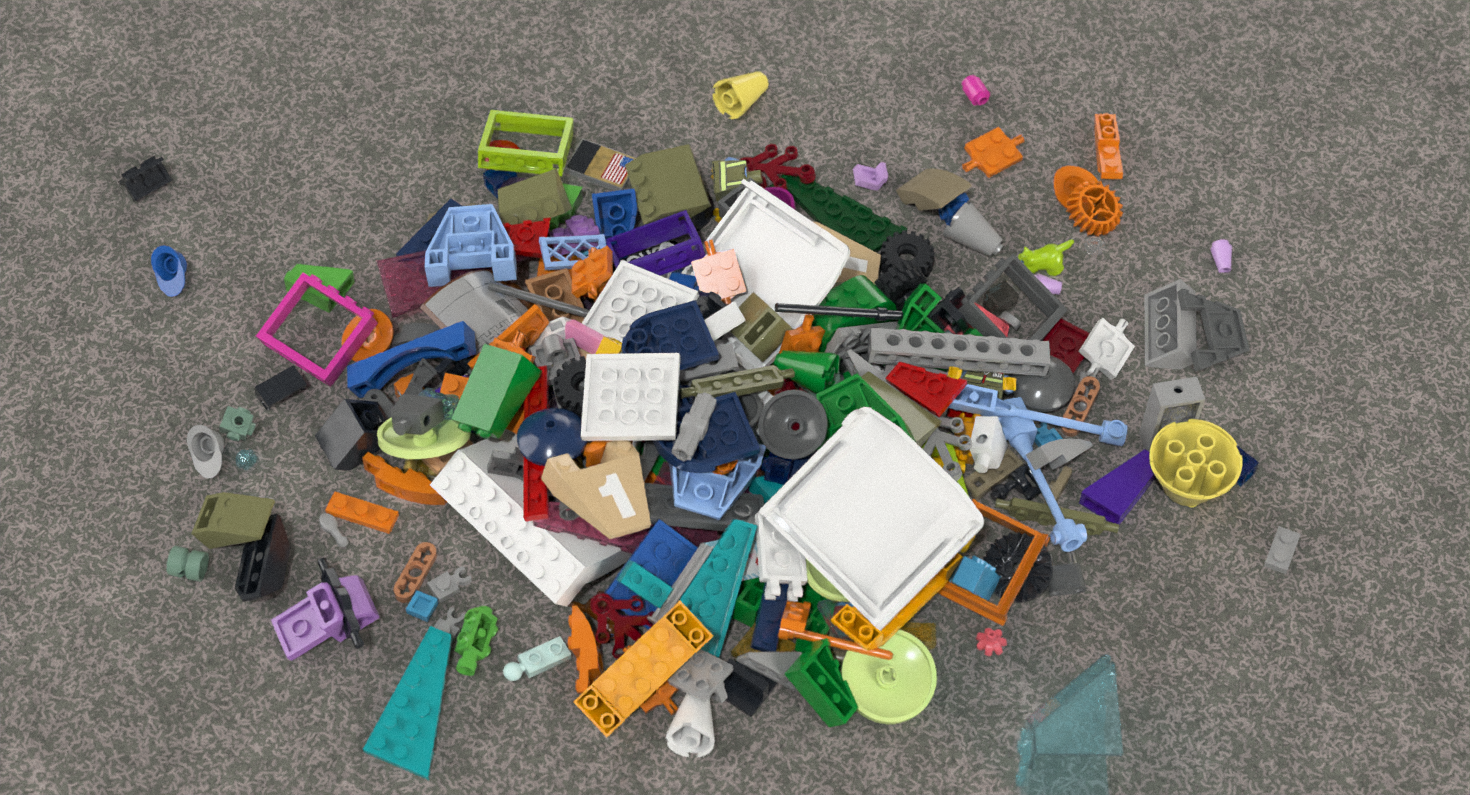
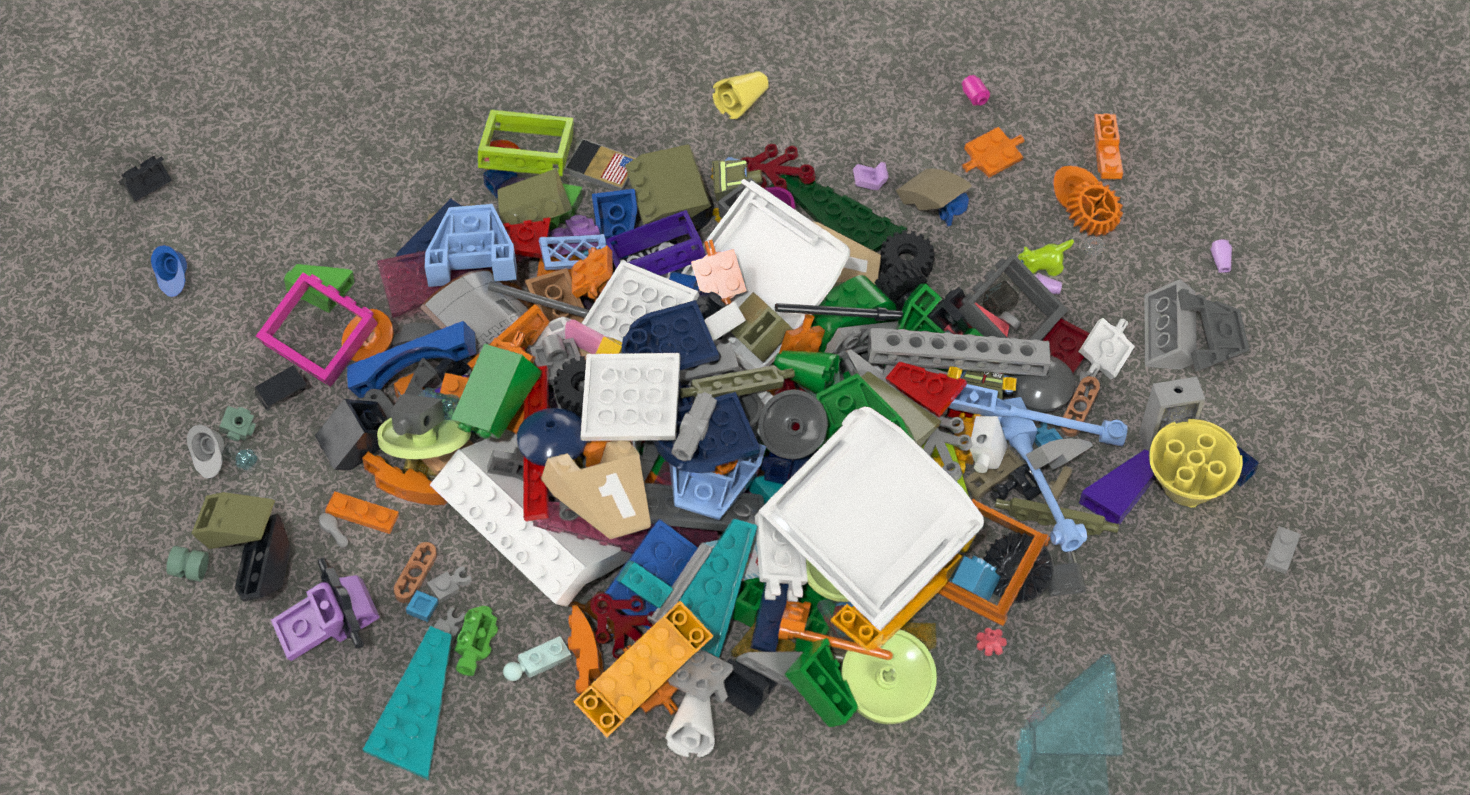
light grey cone [942,200,1003,257] -> none

